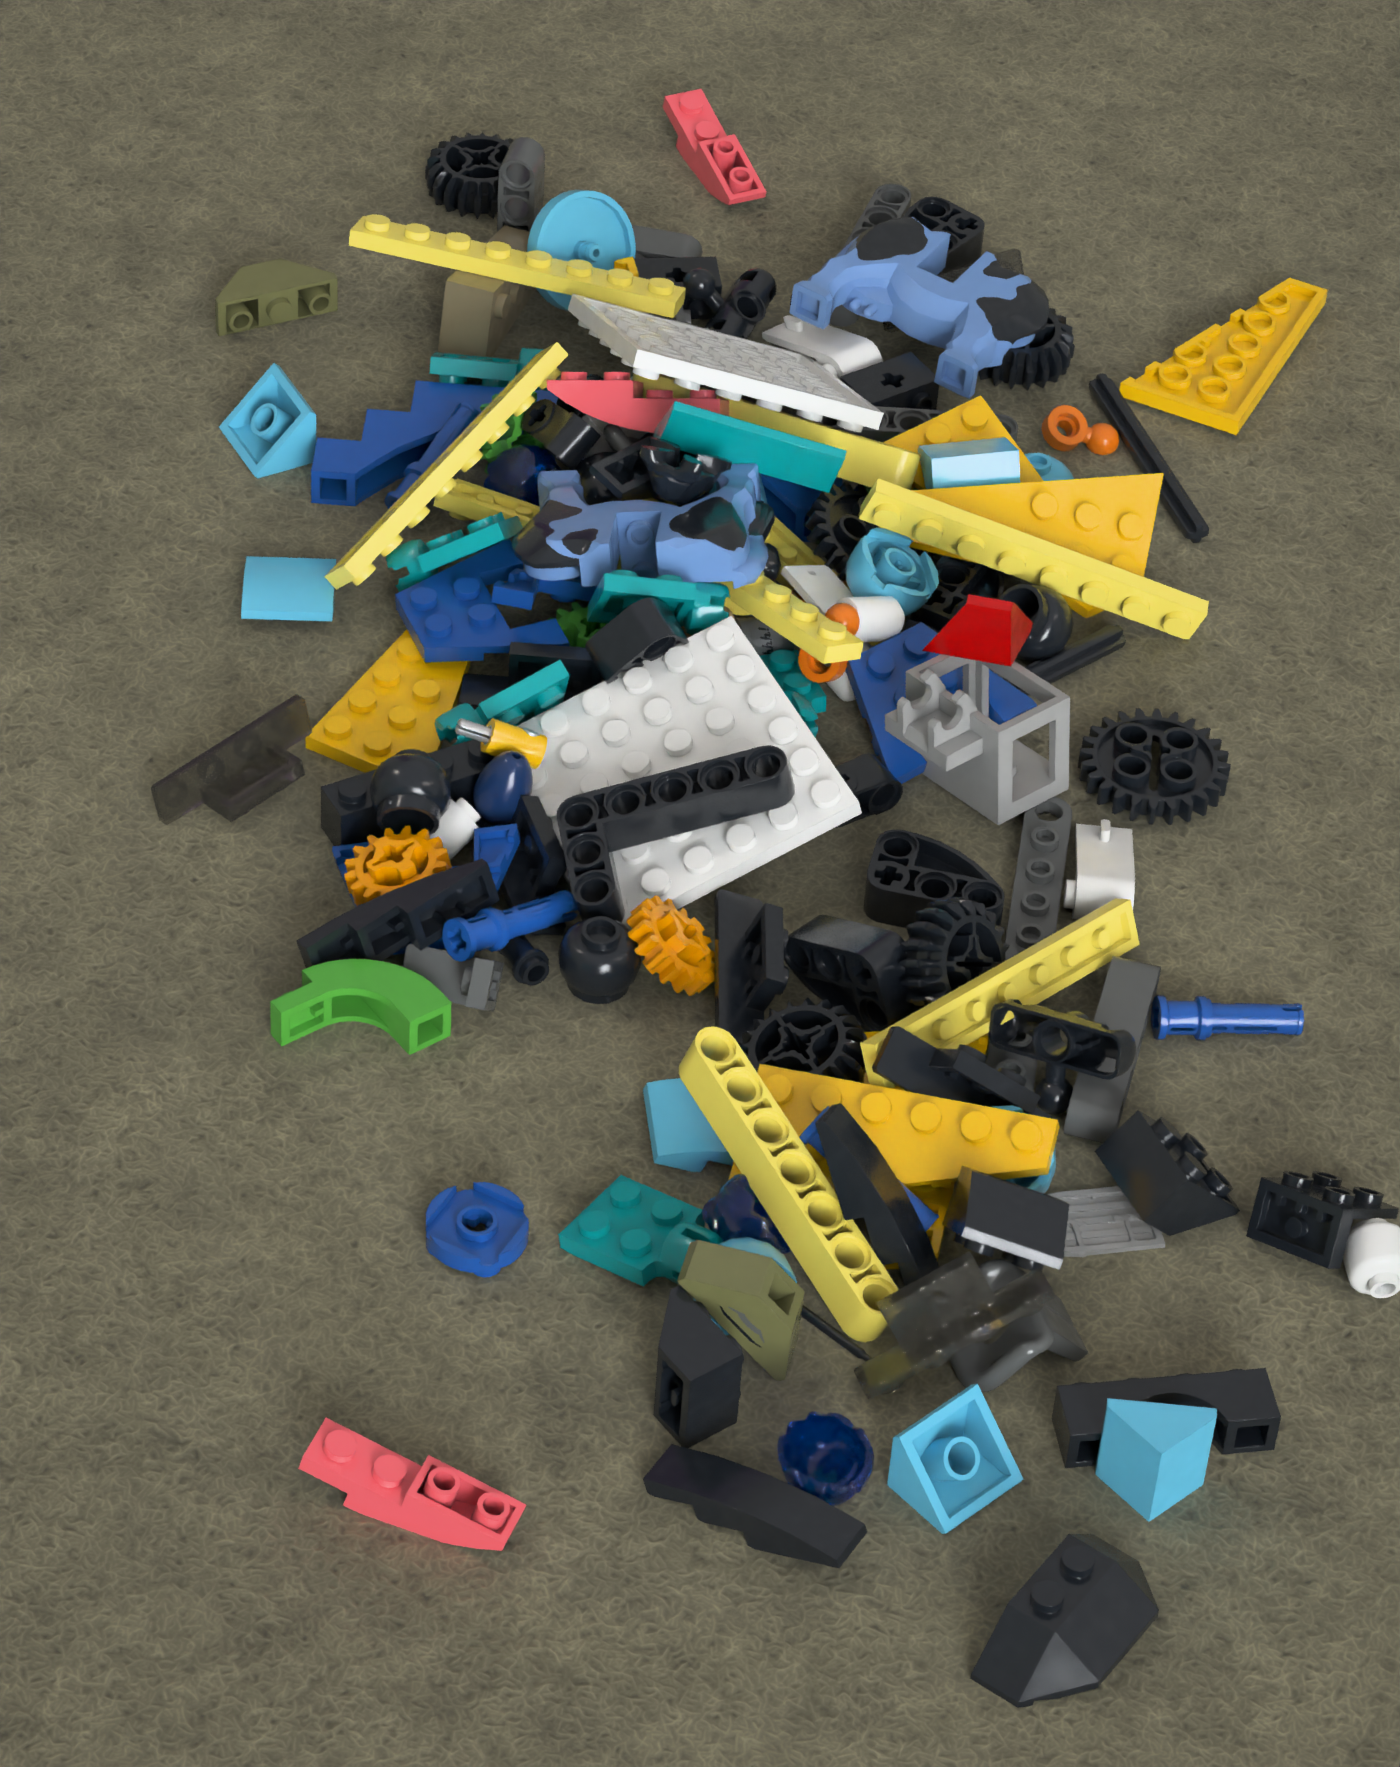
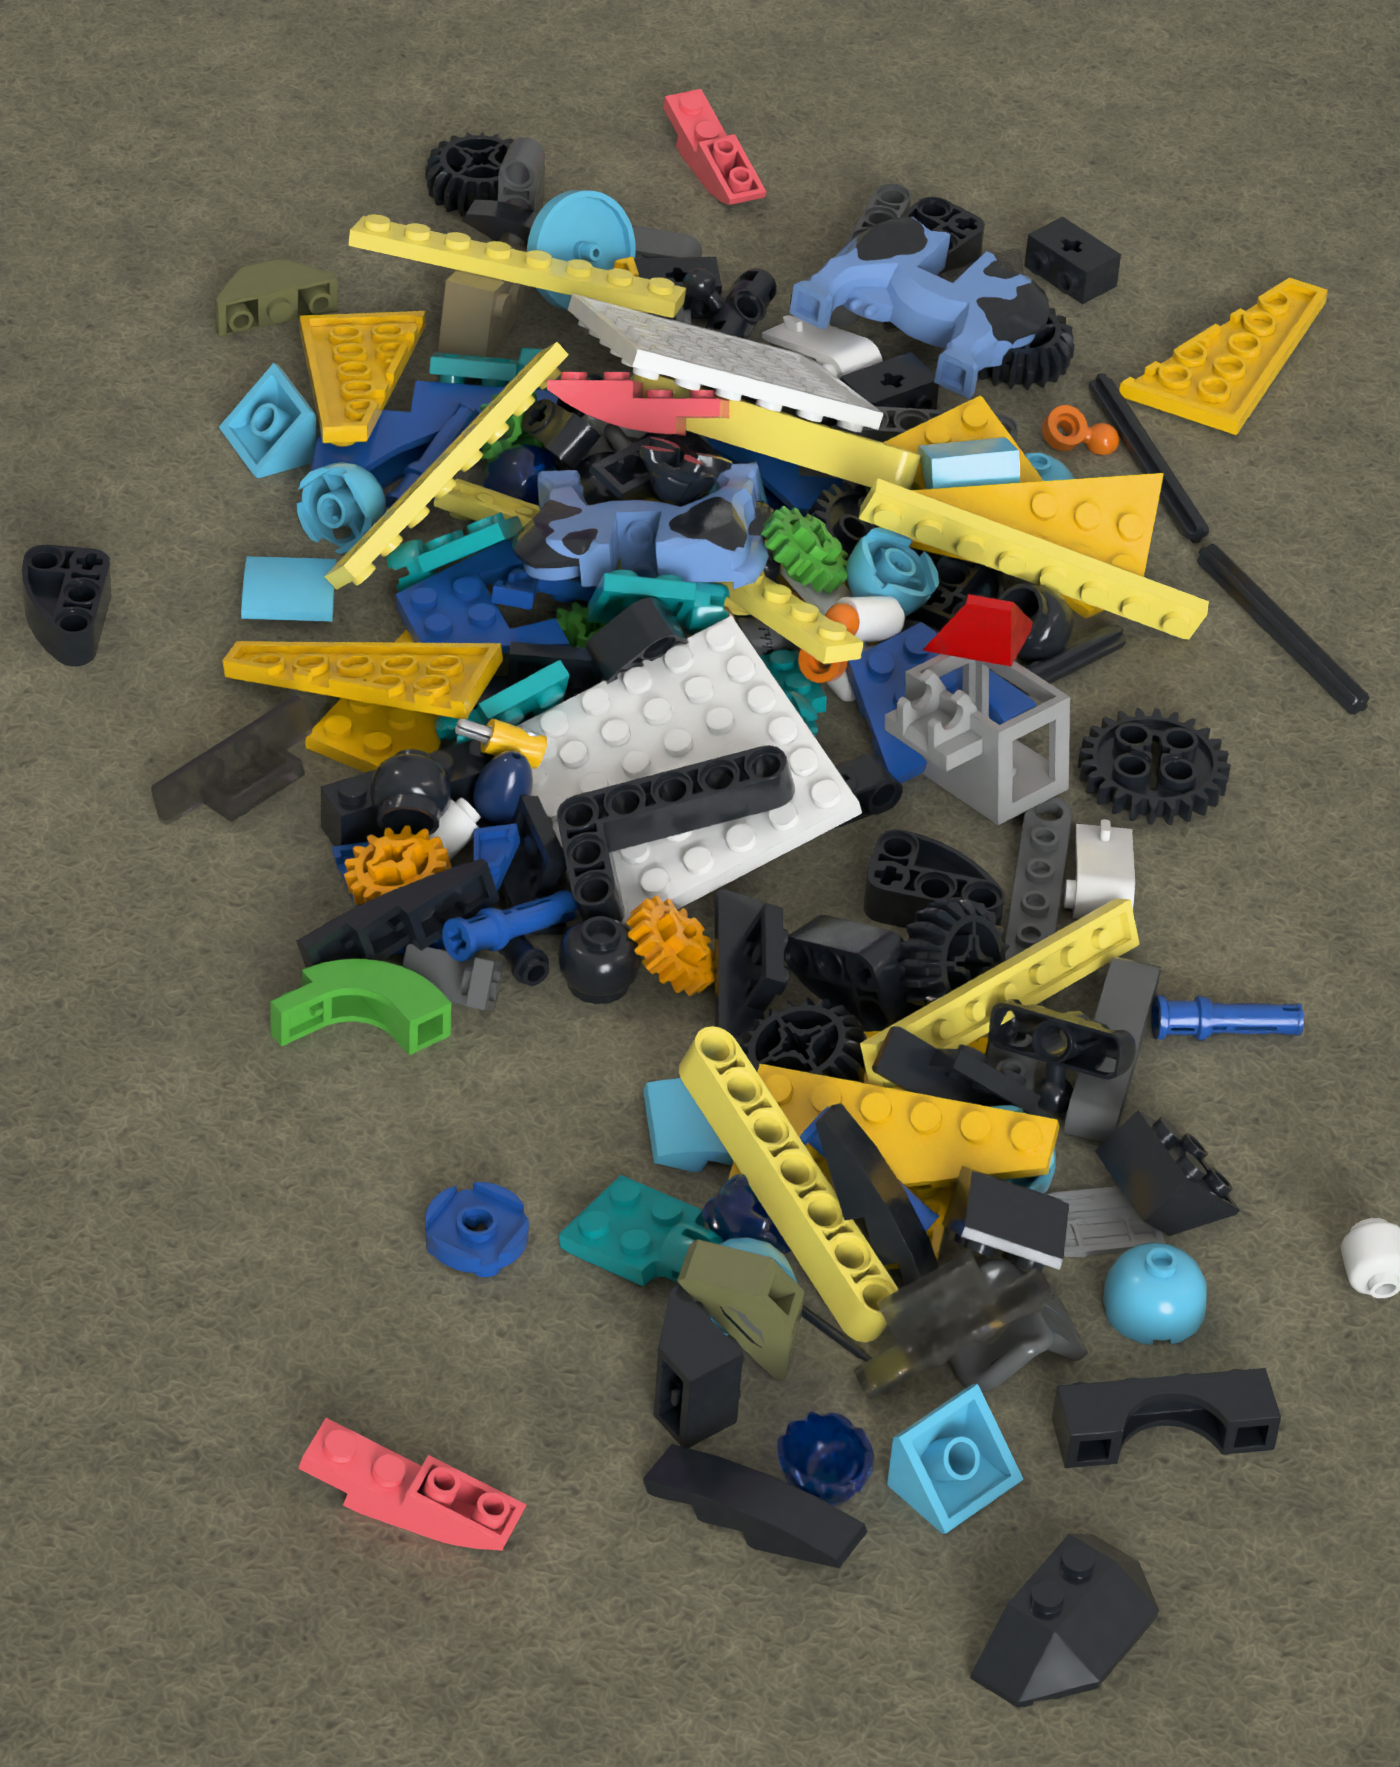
teal slope [653,401,847,493] -> none
medium azure slope [1095,1398,1217,1522] -> none
black bracket [1246,1171,1399,1269] -> none
none -> black beam [22,544,111,667]
none -> yellow wing [222,641,503,719]
none -> medium azure cylinder [297,462,386,554]
none -> yellow wing [300,311,426,446]
none -> black slope [462,200,539,243]
none -> bright green gear [761,506,848,594]
none -> black brick [1024,216,1121,305]
none -> medium azure cylinder [1102,1242,1207,1345]
none -> black axle [1197,544,1370,715]

